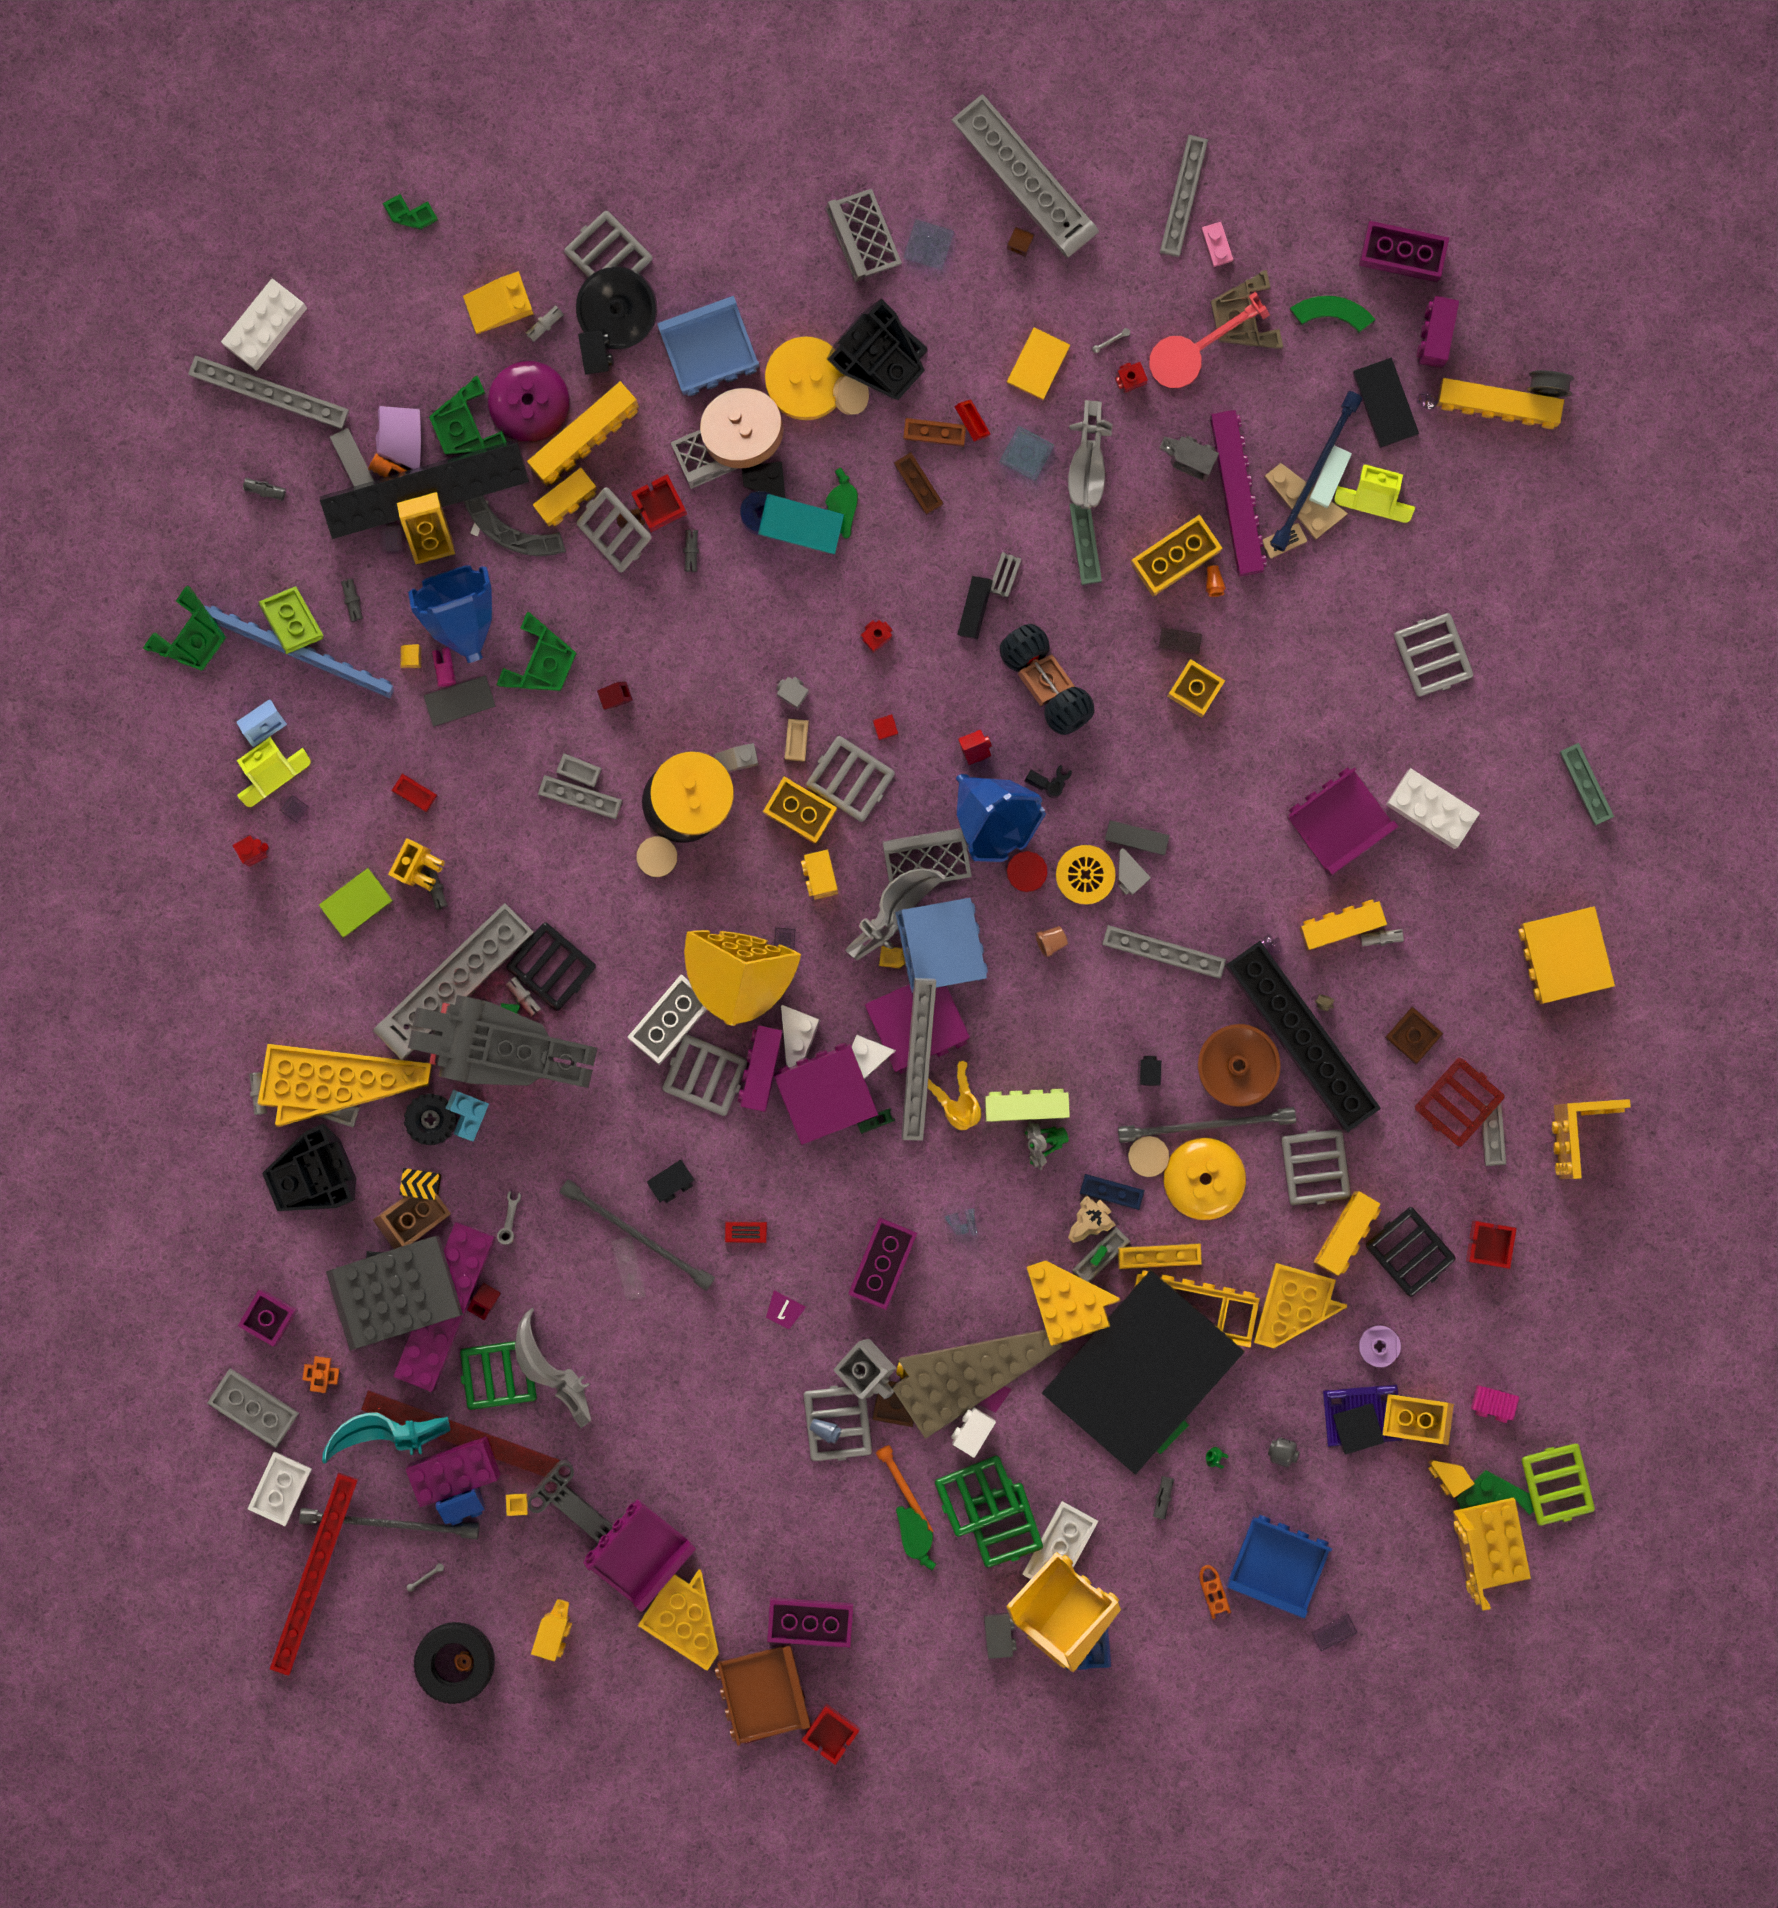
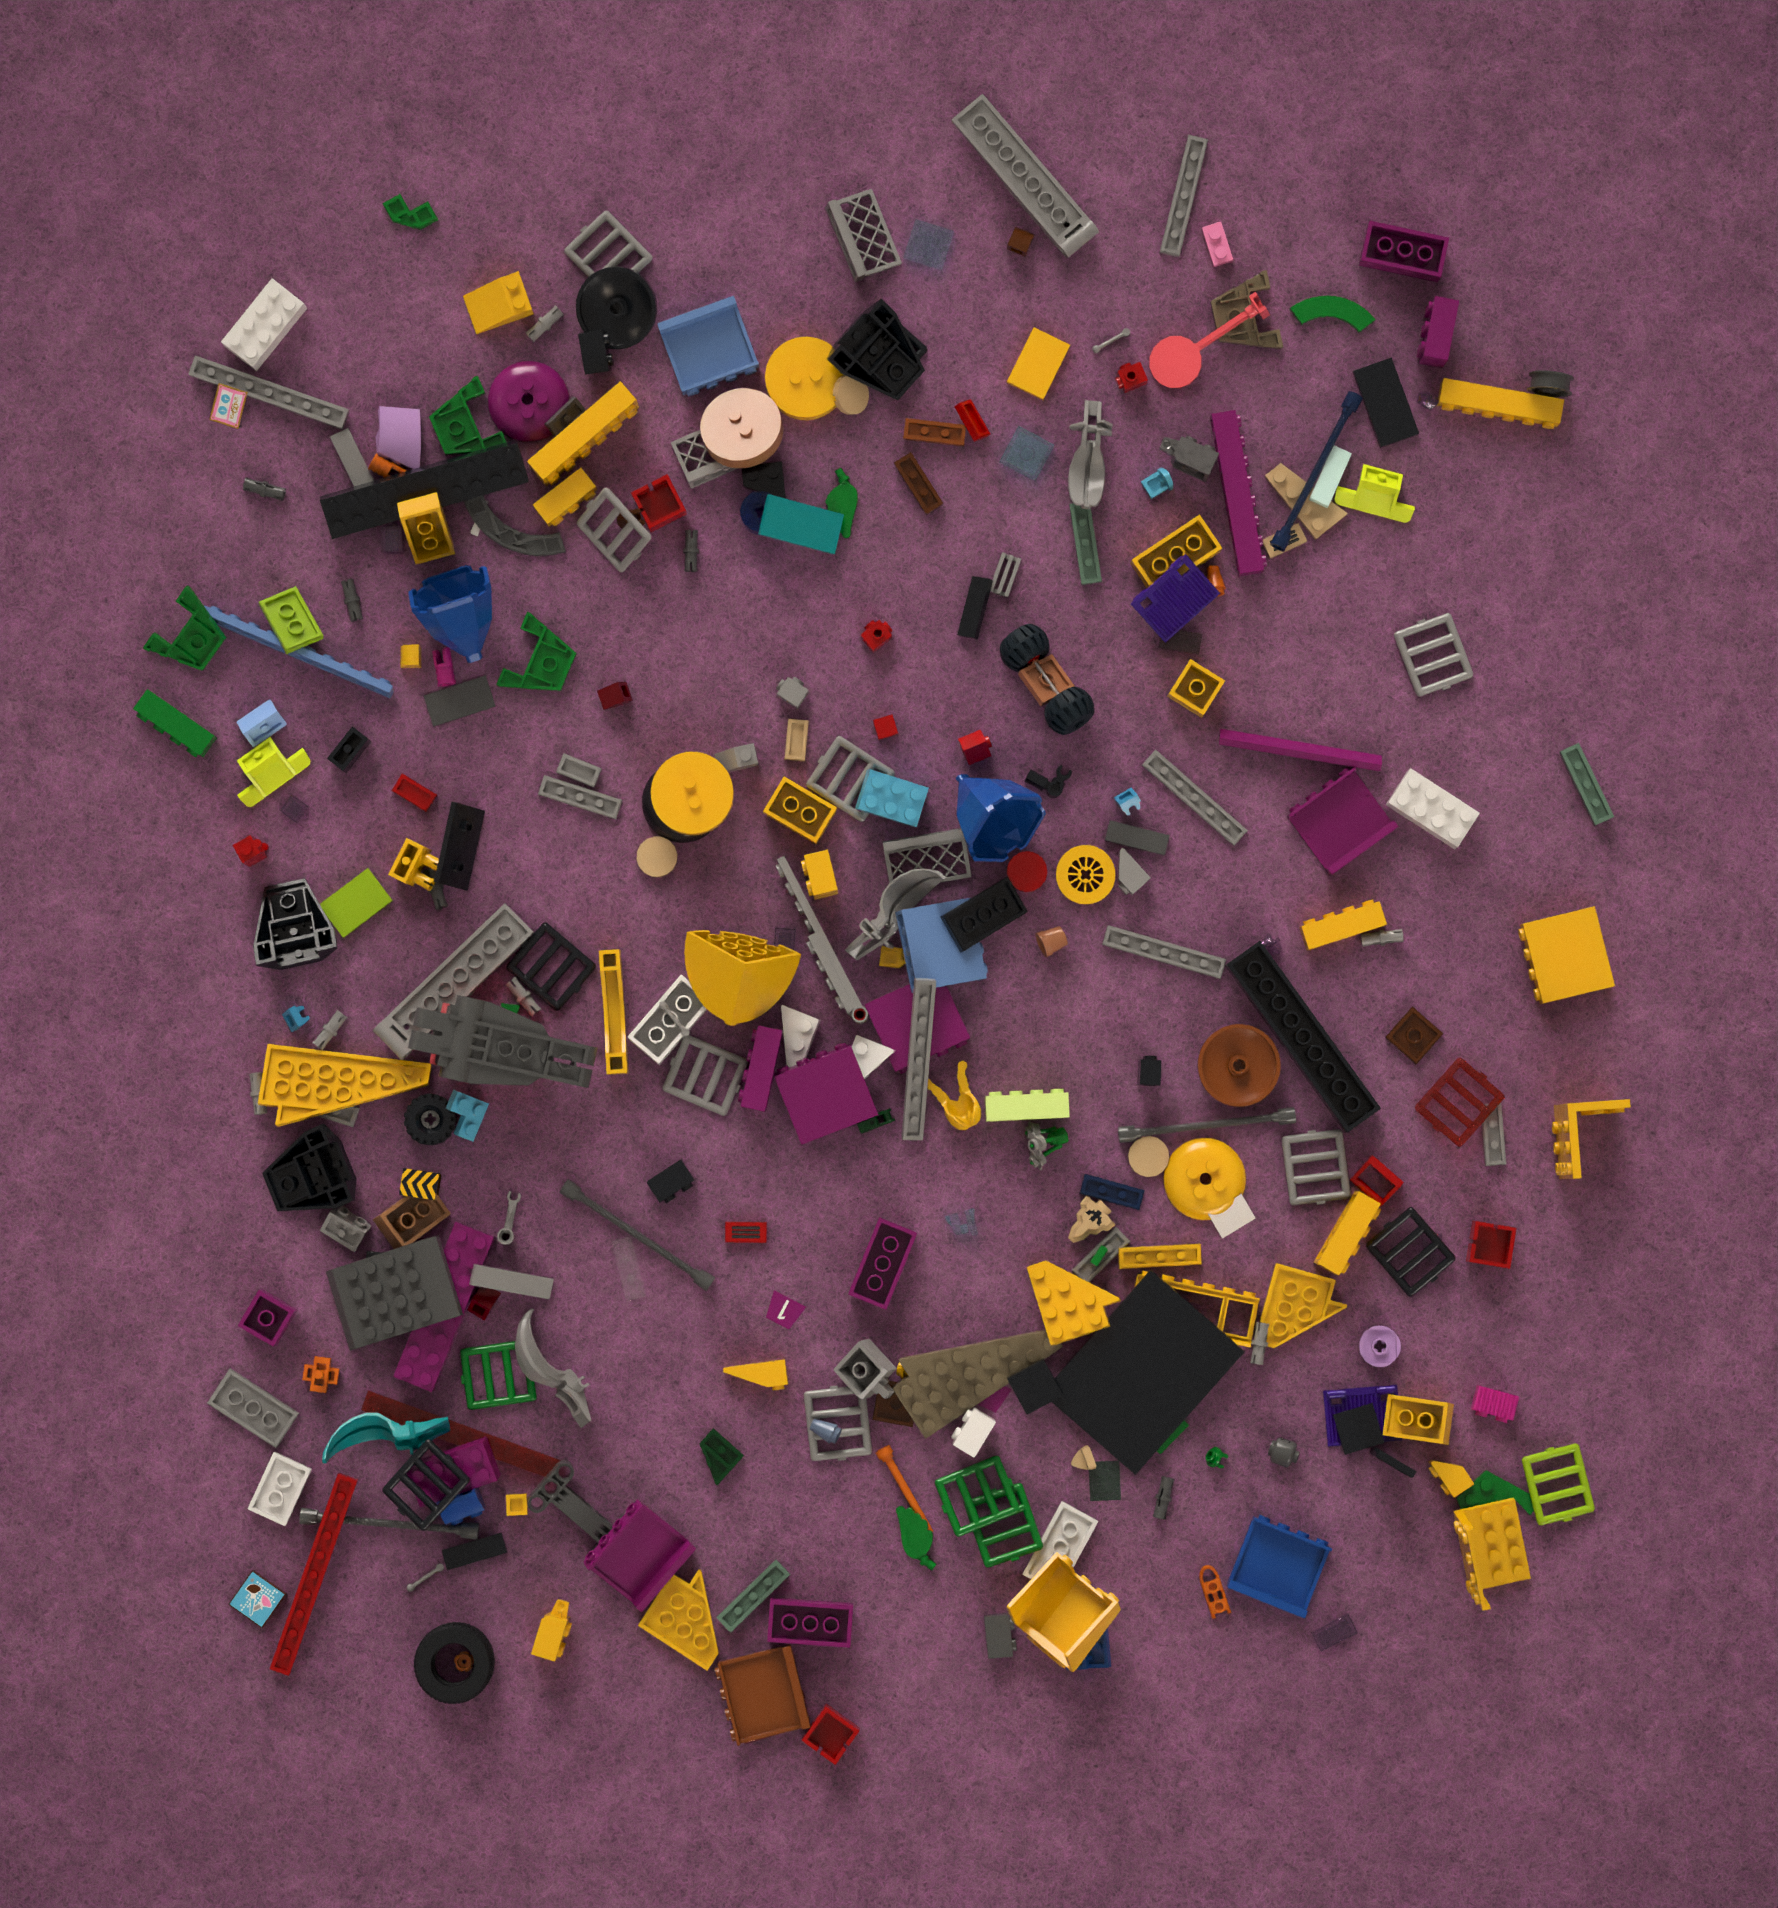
dark tan plate [1315,994,1334,1011] -> none
none -> green brick [133,689,217,757]
none -> sticker [209,383,248,429]
none -> medium azure tile [228,1570,287,1628]
none -> black wedge [253,878,338,970]
none -> dark azure tile [282,1006,310,1032]
none -> light grey pin [313,1010,348,1050]
none -> light grey bracket [320,1206,371,1252]
none -> black brick [327,726,371,773]
none -> black bar [382,1439,470,1531]
none -> black plate [434,802,485,891]
none -> black tile [442,1532,508,1570]
none -> light grey tile [469,1264,554,1299]
none -> dark grey plate [545,397,586,437]
none -> yellow arch [599,949,629,1075]
none -> light grey hinge [659,1001,690,1037]
none -> dark green wing [699,1428,744,1486]
none -> sand green plate [716,1559,790,1633]
none -> yellow slope [723,1359,788,1390]
none -> light grey hinge [776,856,868,1024]
none -> medium azure brick [855,769,929,827]
none -> black tile [941,876,1028,952]
none -> black tile [1007,1358,1063,1415]
none -> tan tile [1071,1445,1096,1470]
none -> sticker [1089,1460,1121,1501]
none -> dark azure tile [1114,788,1141,815]
none -> dark purple window [1131,555,1220,643]
none -> medium azure tile [1141,468,1173,500]
none -> light grey tile [1142,749,1248,846]
none -> white sticker [1208,1194,1256,1239]
none -> magenta tile [1219,729,1382,771]
none -> light grey pin [1250,1322,1269,1365]
none -> red tile [1350,1155,1404,1207]
none -> black tile [1370,1446,1417,1478]

